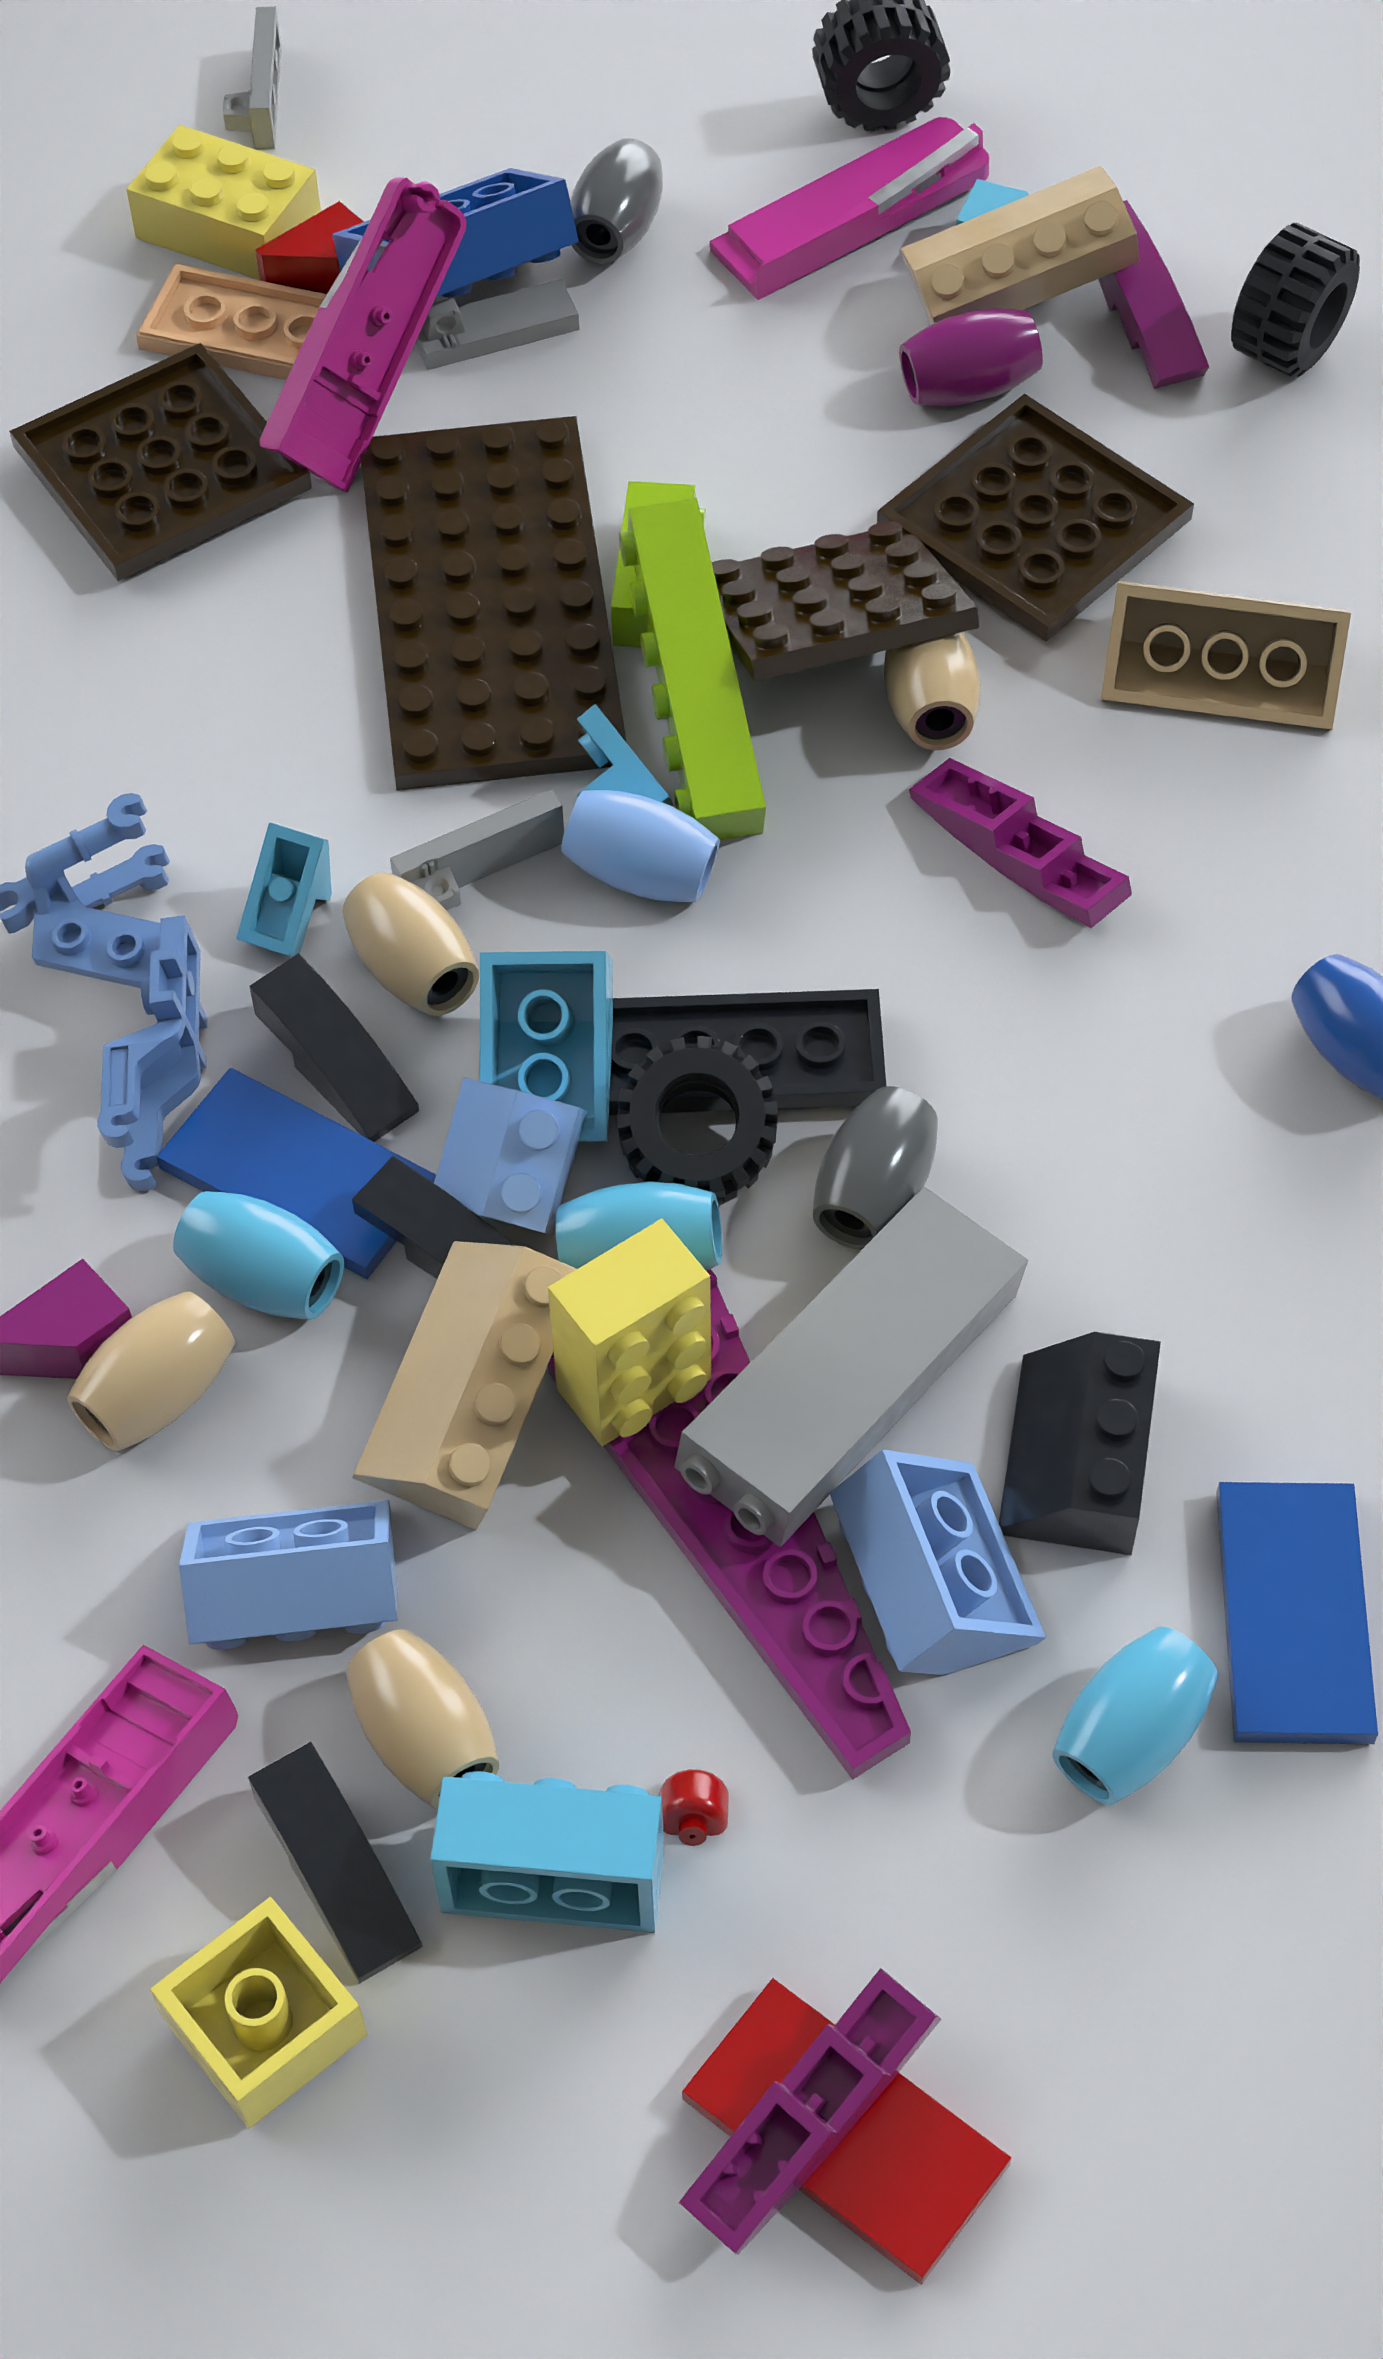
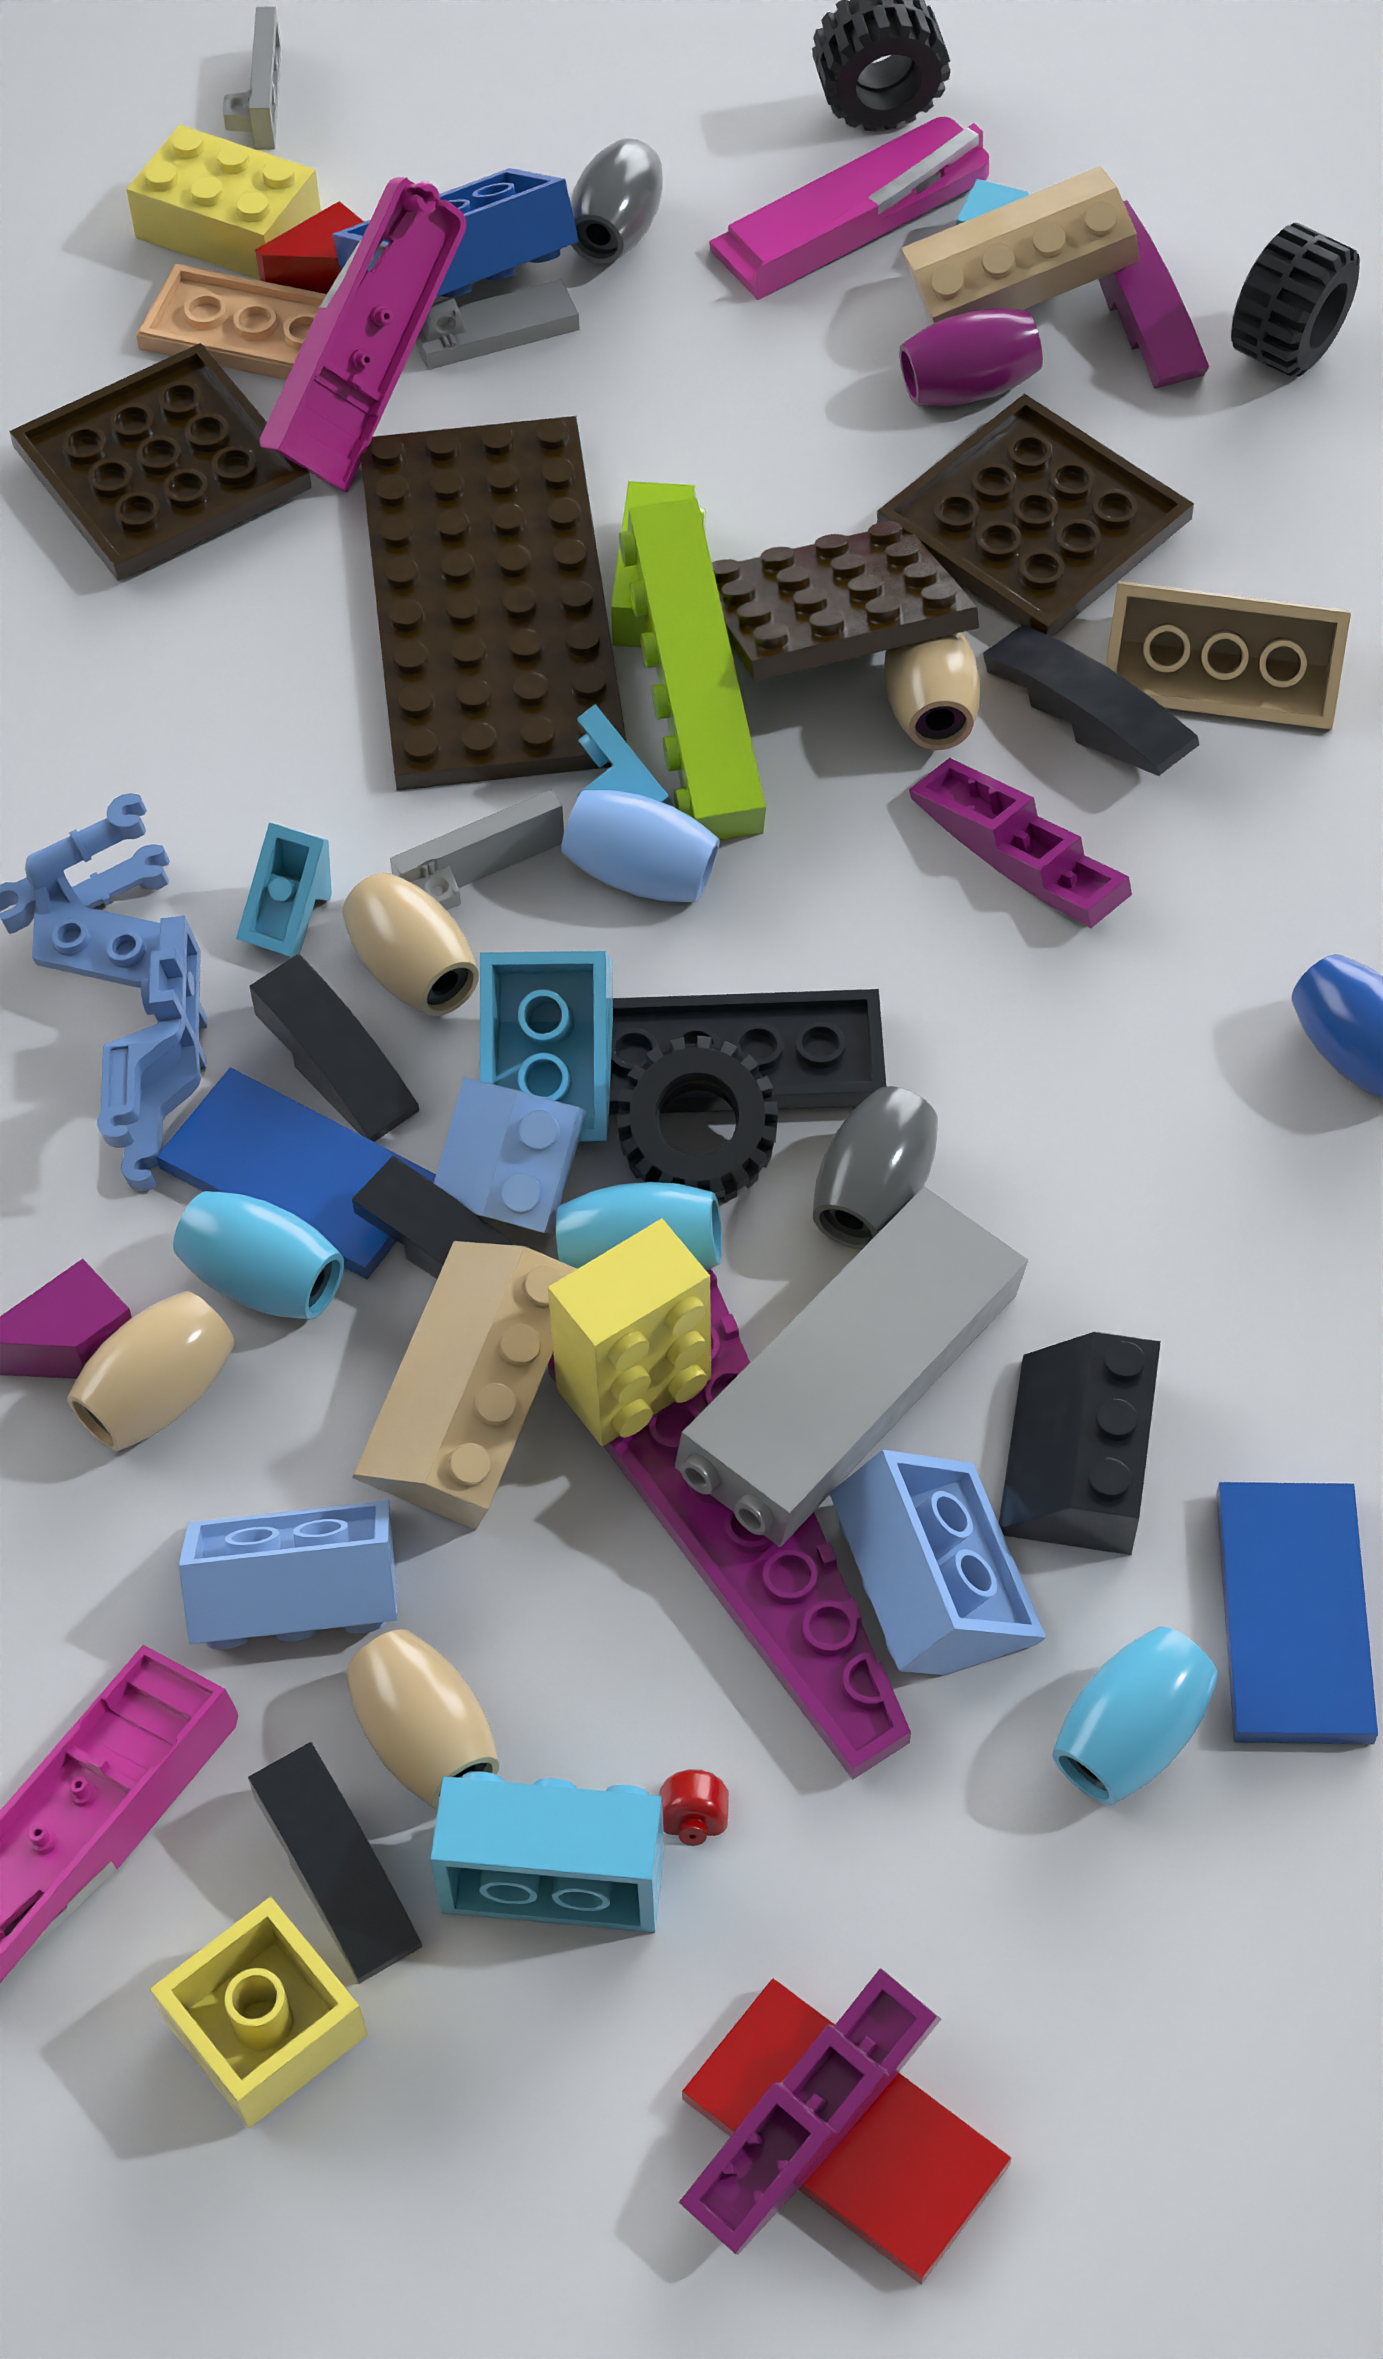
none -> black slope [983,624,1199,776]

